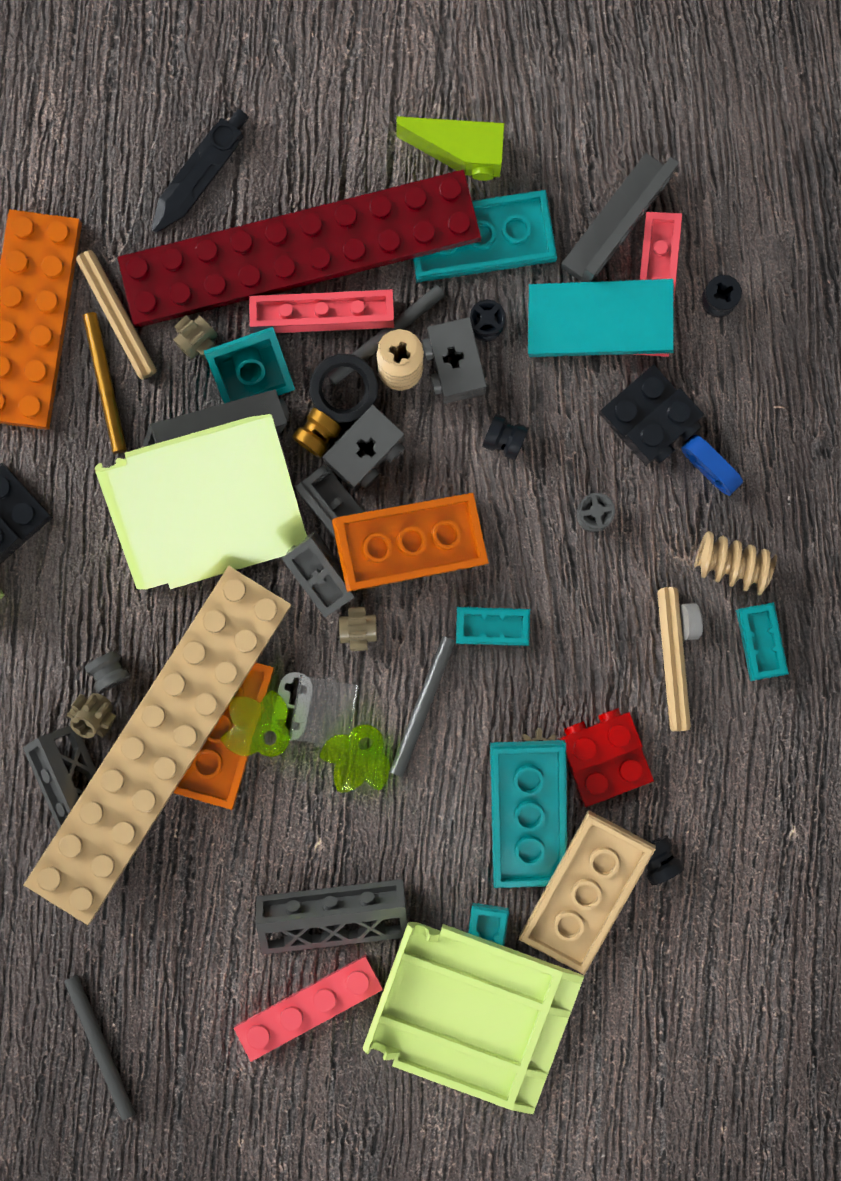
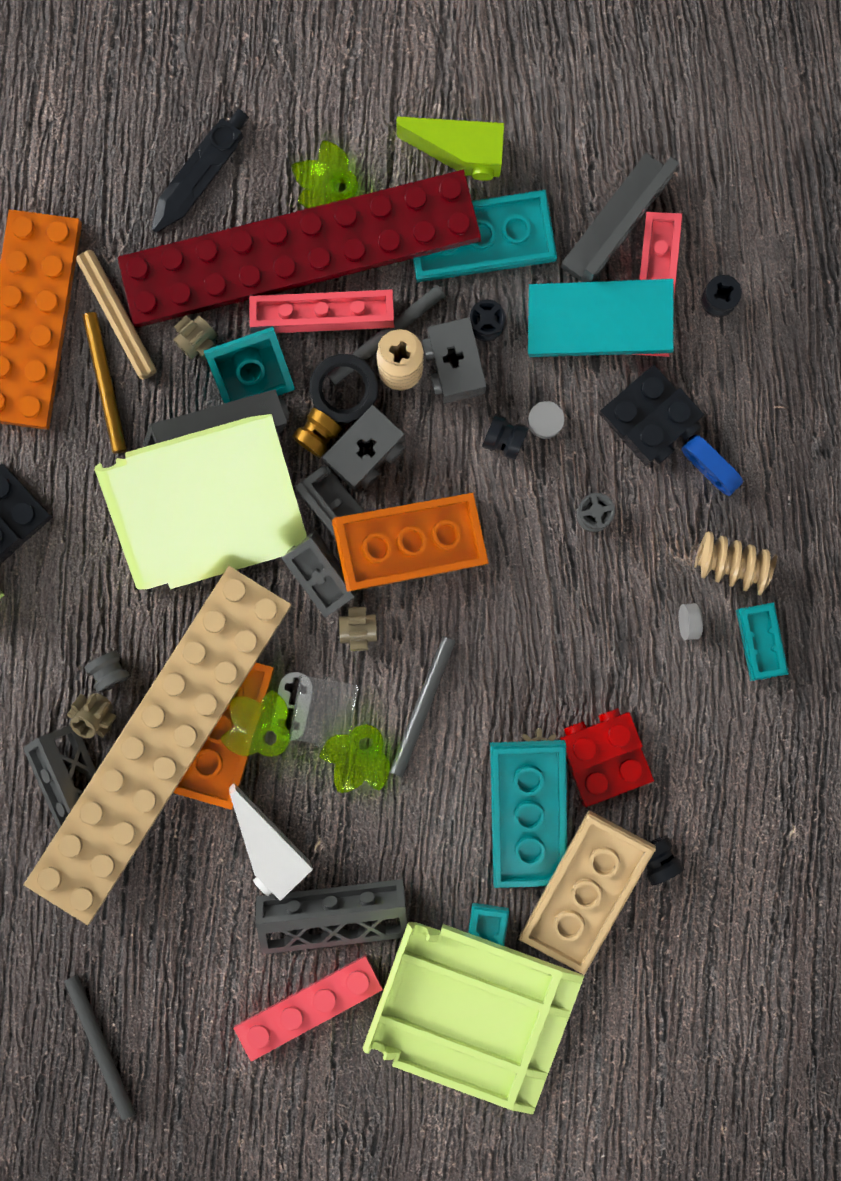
teal plate [456,607,530,646] -> none
tan axle [657,587,691,732] -> none
none -> white slope [229,783,313,901]
none -> clear neon green plate [292,140,358,208]
none -> light grey tile [528,401,564,439]

